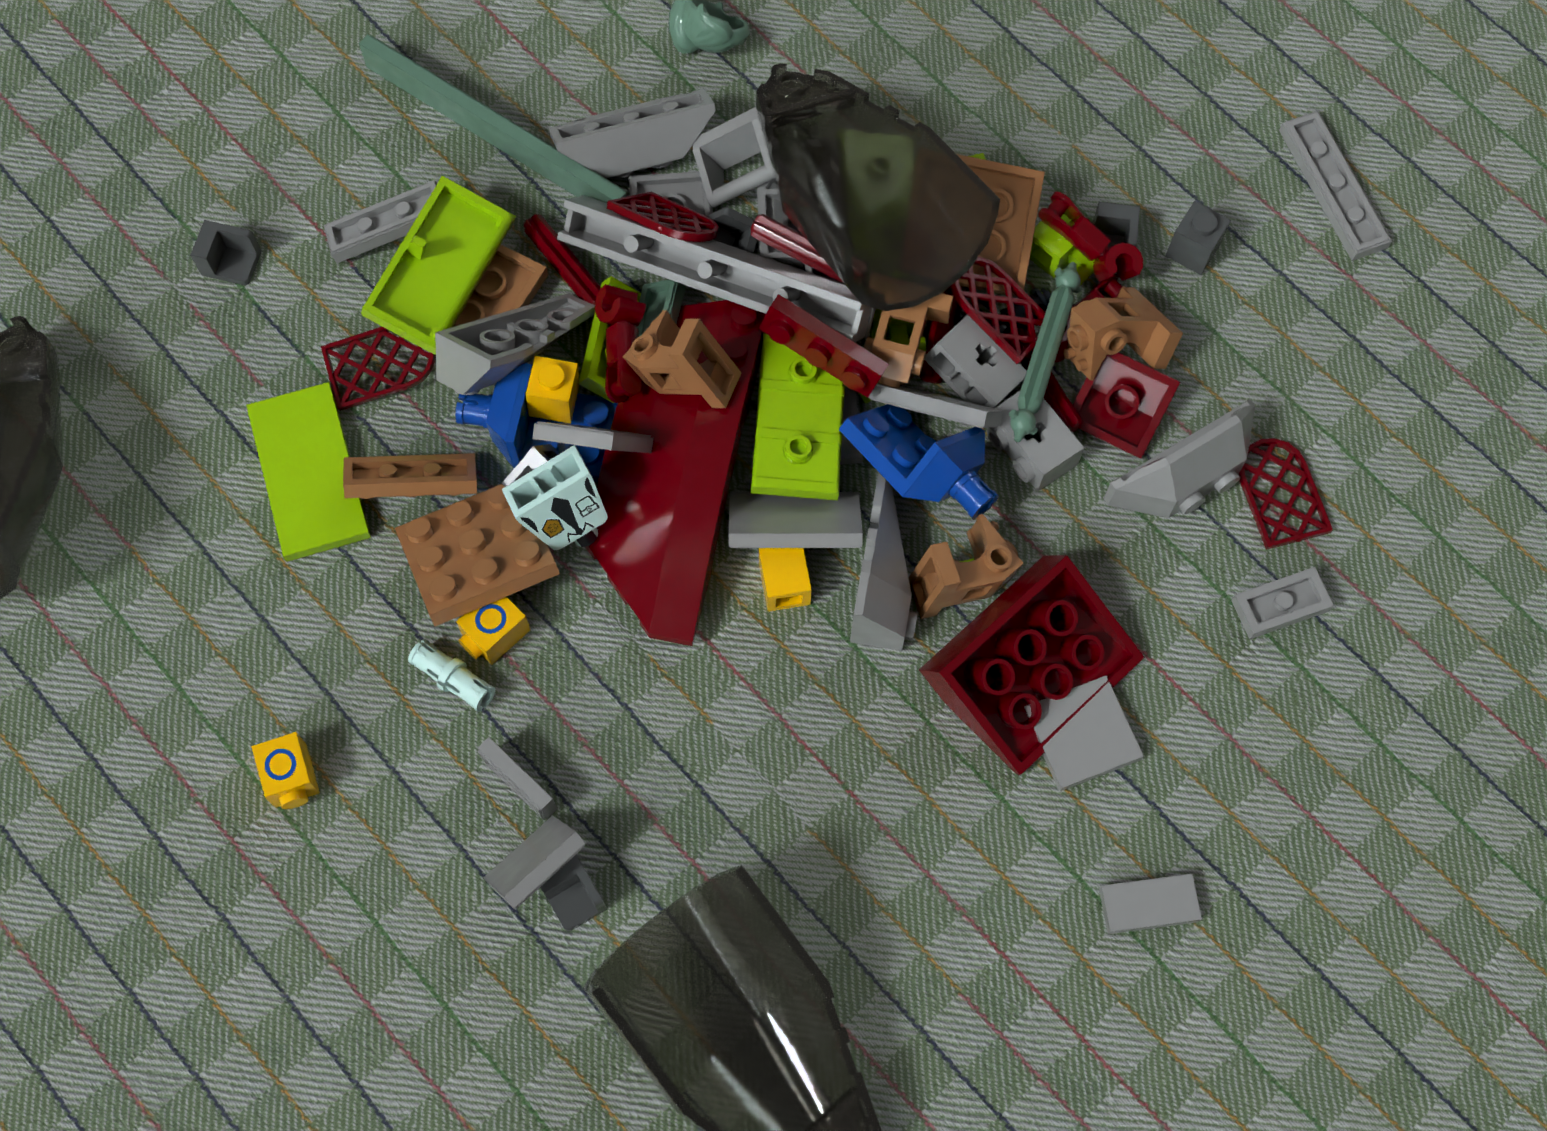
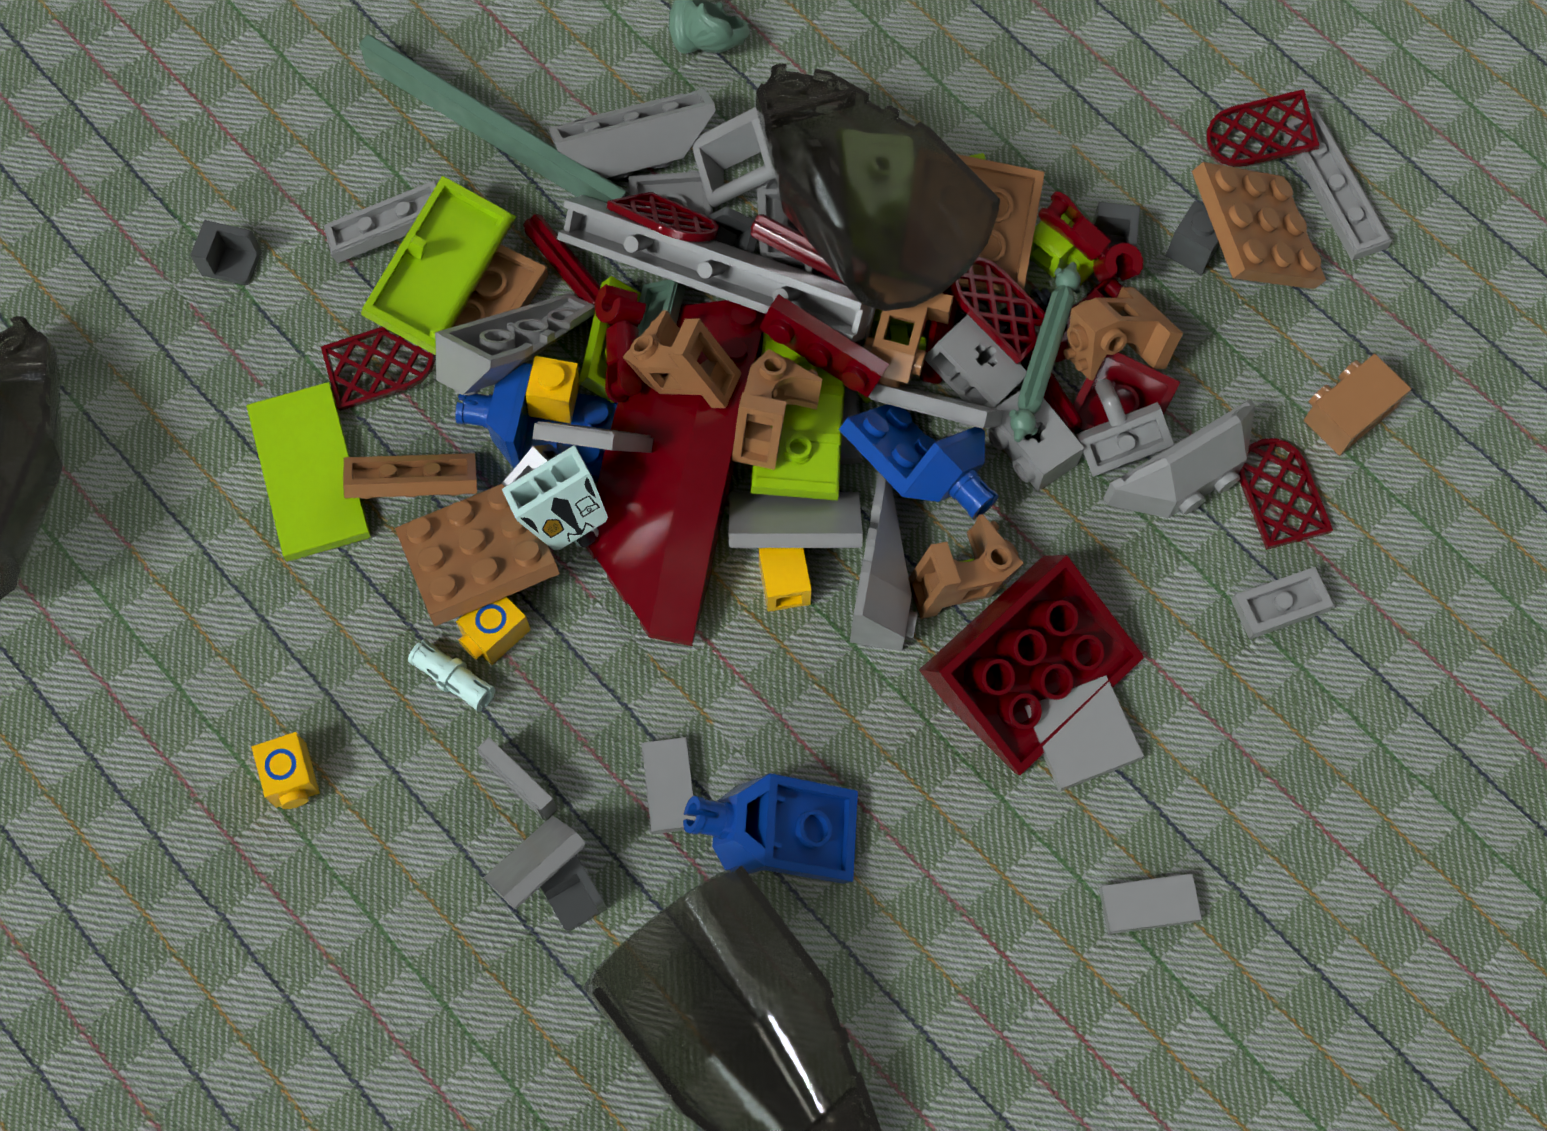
none -> light grey tile [641,737,696,835]
none -> blue plate [683,773,858,884]
none -> medium nougat tile [732,349,823,470]
none -> light grey plate [1076,379,1174,477]
none -> medium nougat plate [1192,162,1326,289]
none -> dark red window [1207,89,1319,167]
none -> medium nougat brick [1303,353,1411,456]

